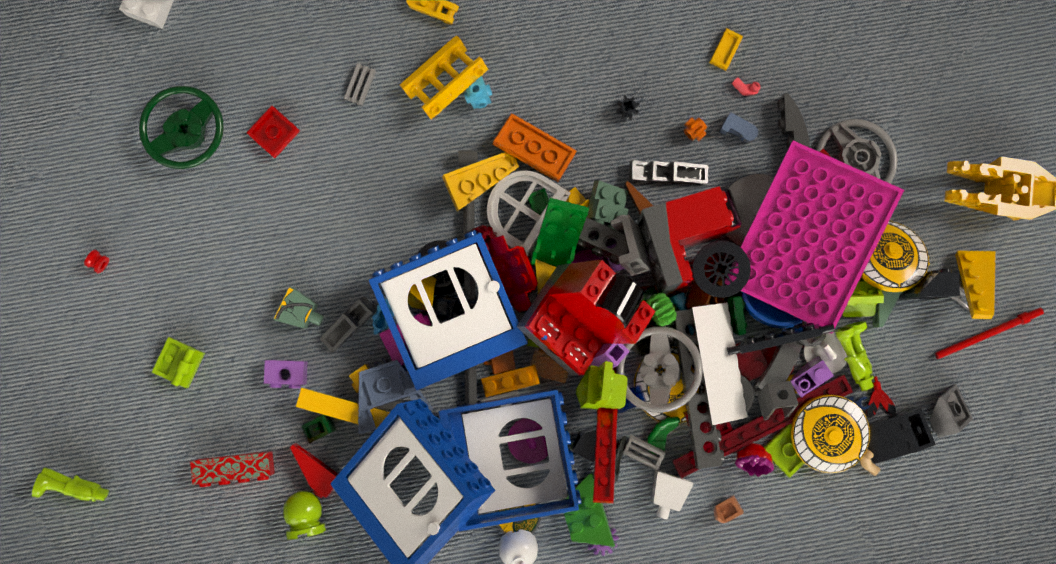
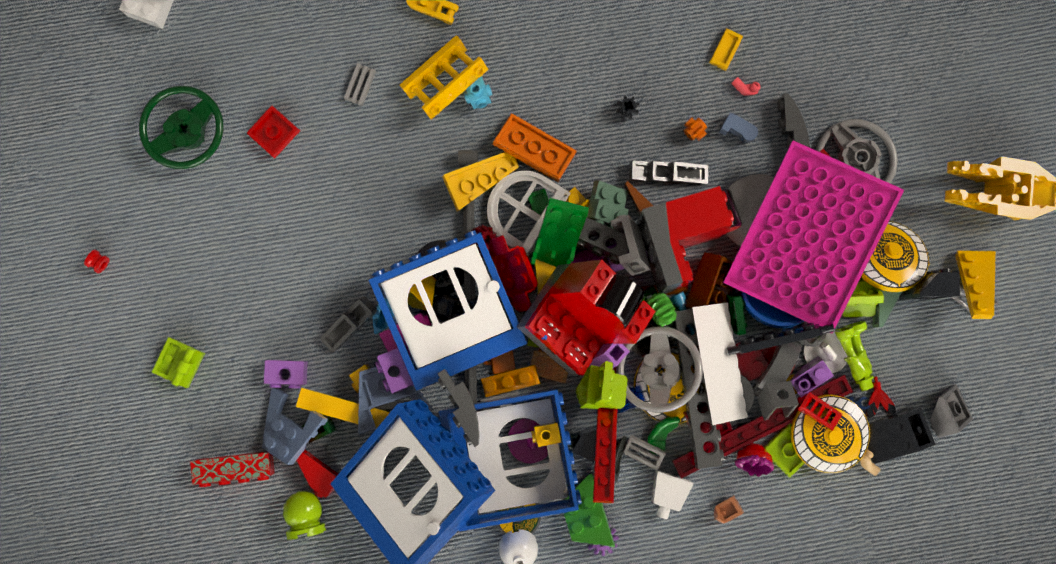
lime piece [32,467,109,502] -> none
sand green torso [273,286,324,329] -> none
black piece [693,241,751,297] -> none
red bar [935,307,1044,360] -> none
none -> sand blue wing [262,388,328,465]
none -> medium lavender brick [375,348,414,395]
none -> dark grey slope [437,369,480,447]
none -> yellow brick [531,422,561,447]
none -> red slope [798,392,843,431]

